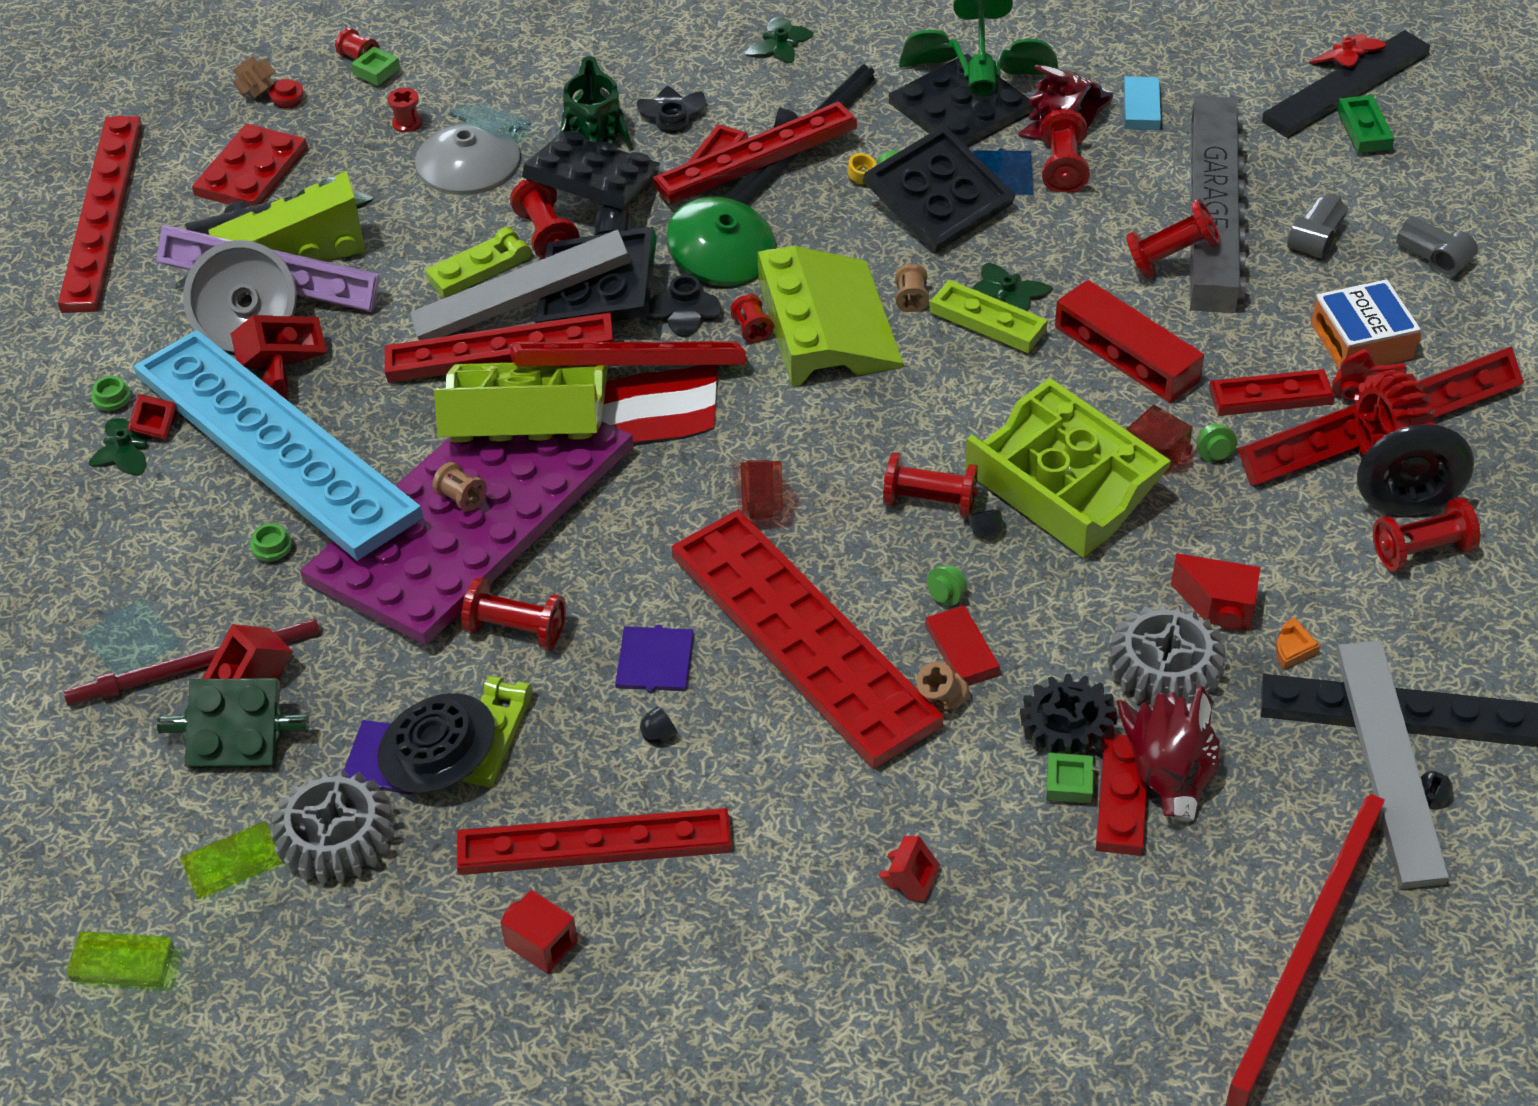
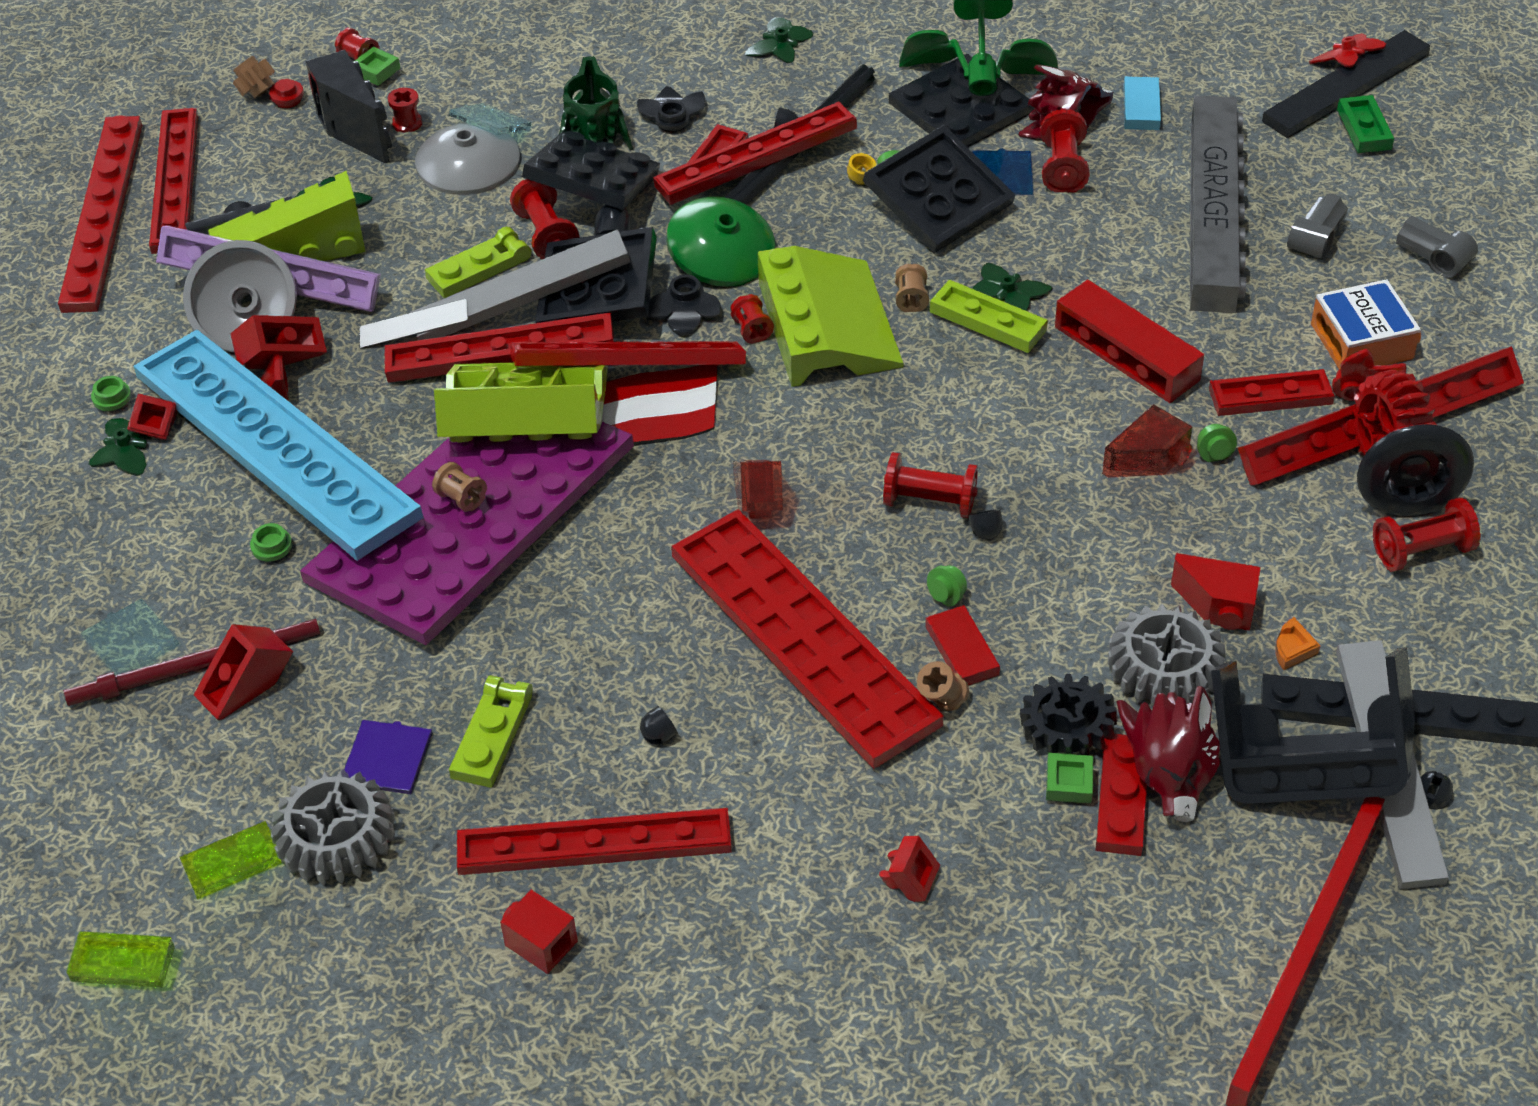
dark green plate [157,678,309,768] -> none
red plate [192,123,308,206] -> none
black wheel [377,693,495,793] -> none
red hose [461,577,566,651] -> none
dark purple piece [615,625,693,693] -> none
lime piece [965,378,1171,558] -> none
red hose [1126,199,1221,279] -> none
none -> red tile [149,108,198,254]
none -> black slope [305,50,392,163]
none -> white sticker [360,299,468,348]
none -> black windscreen [1211,647,1415,804]

